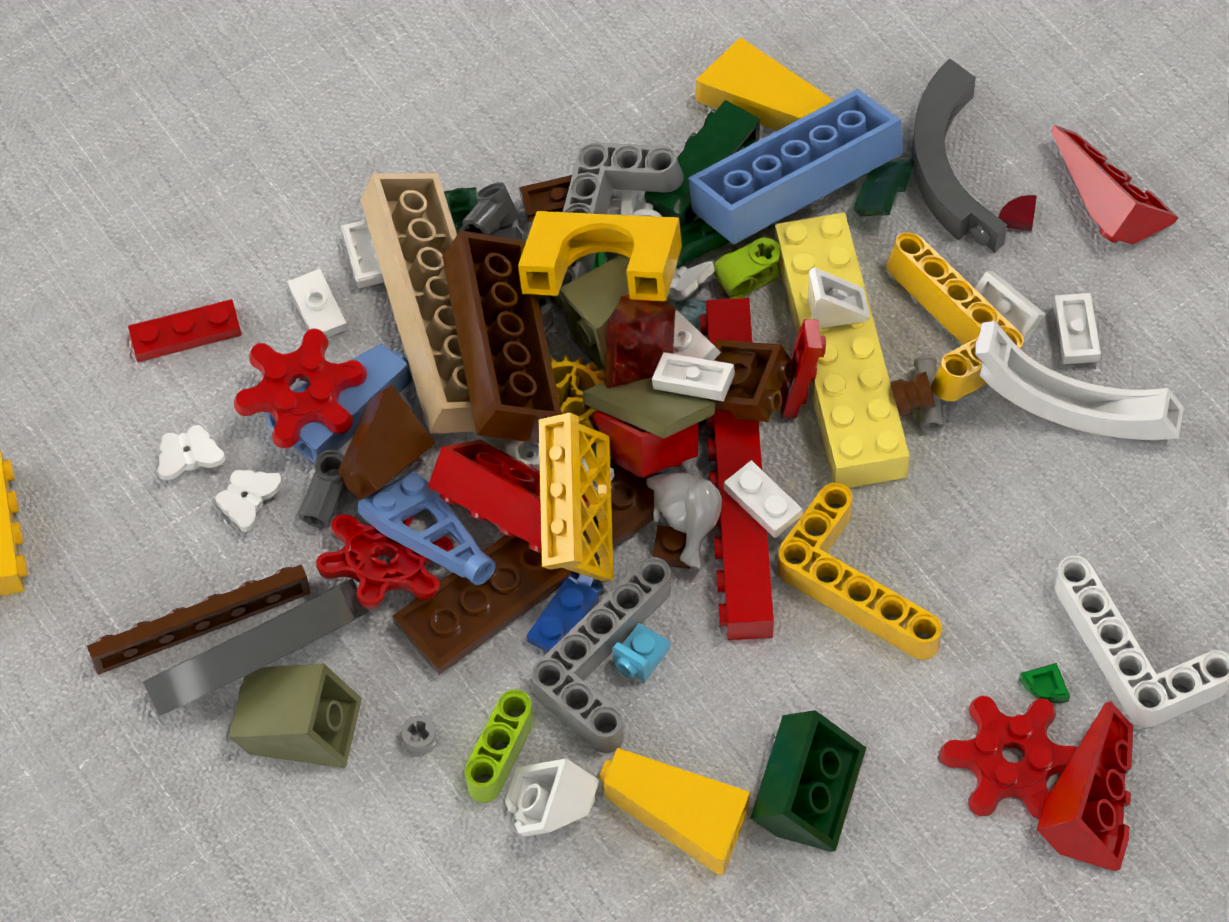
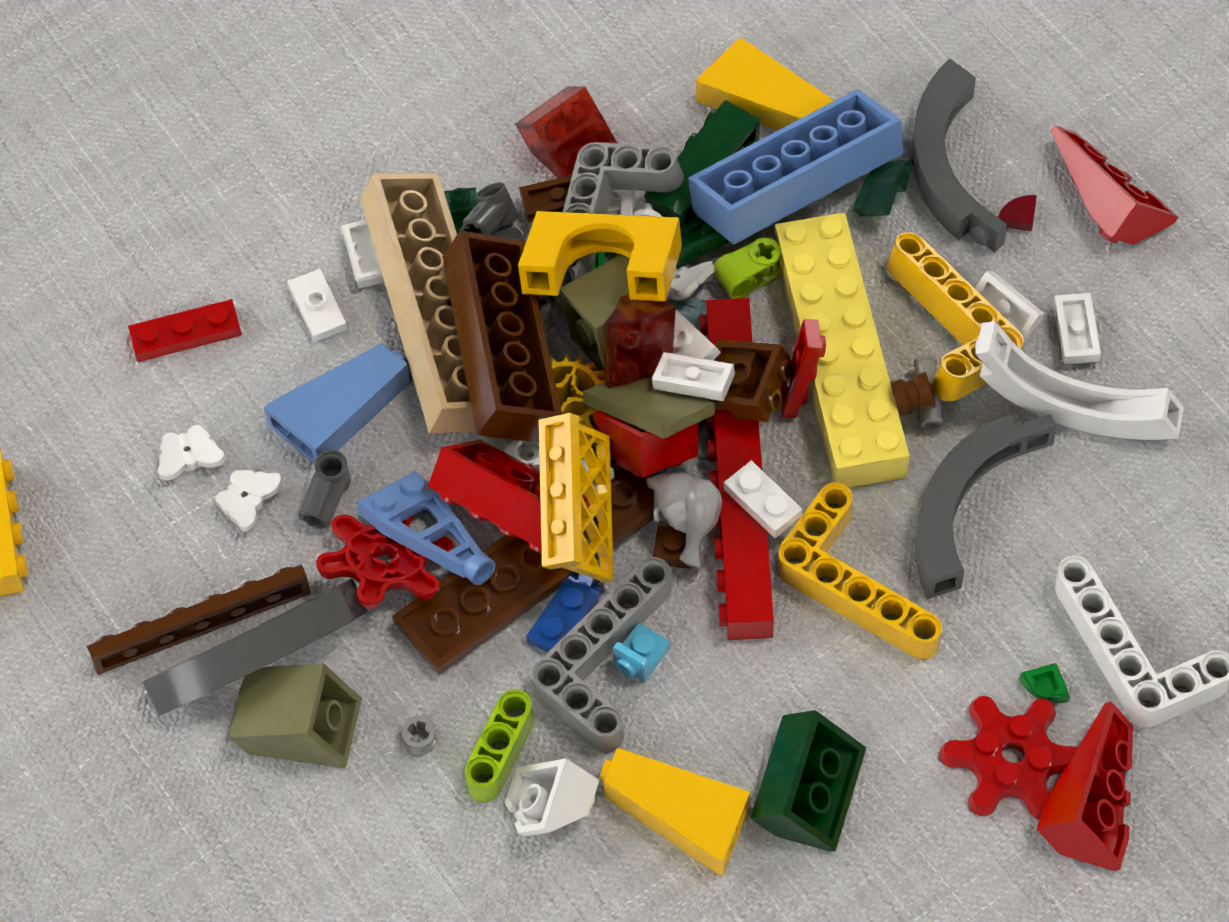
red plate [233,328,367,449] -> none
reddish brown slope [338,384,436,500] -> none
white slope [808,267,870,328] -> none
none -> clear red slope [515,86,618,178]
none -> dark grey arch [916,413,1057,599]

